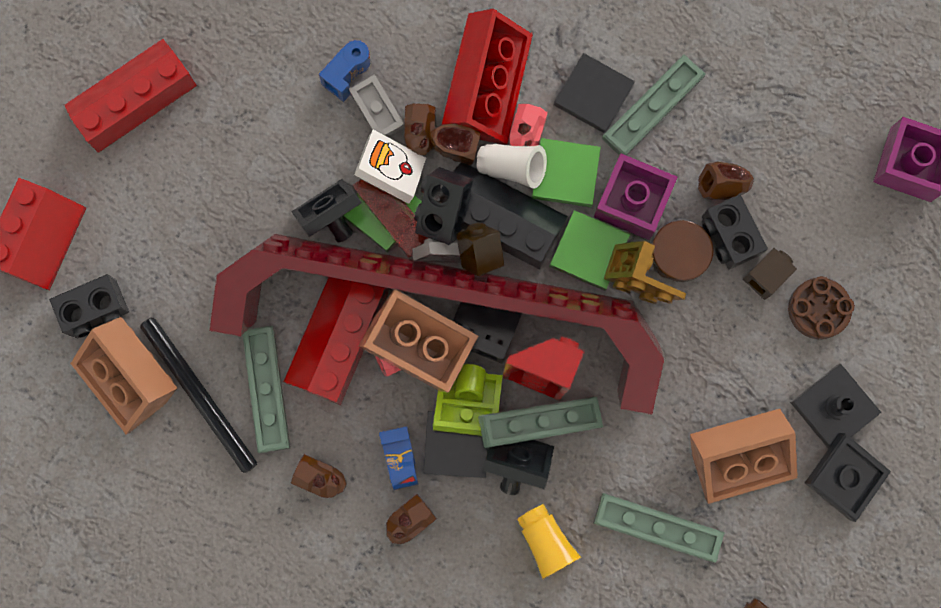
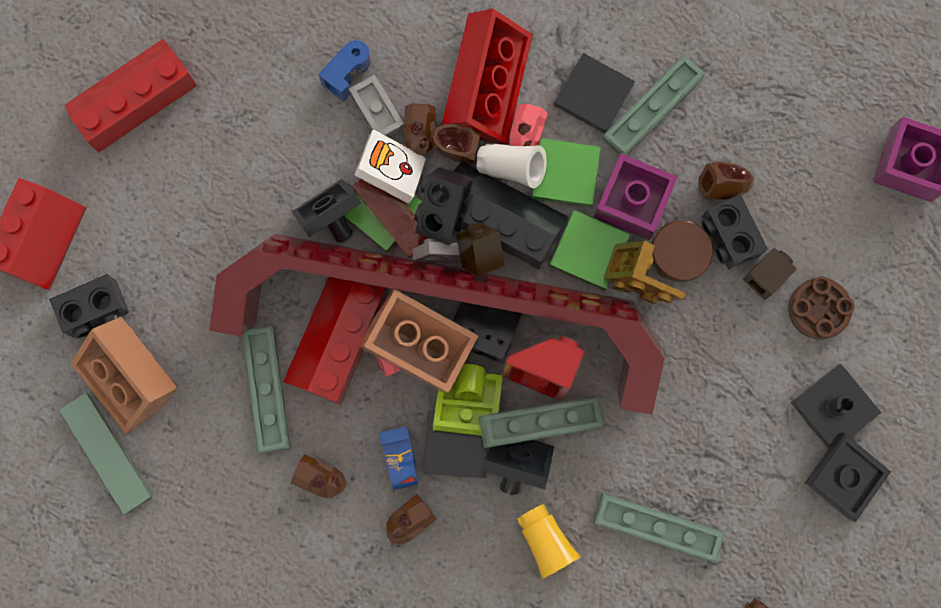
black axle [140,317,257,473] -> none
nougat slope [690,408,798,504] -> none
none -> sand green tile [59,392,153,515]

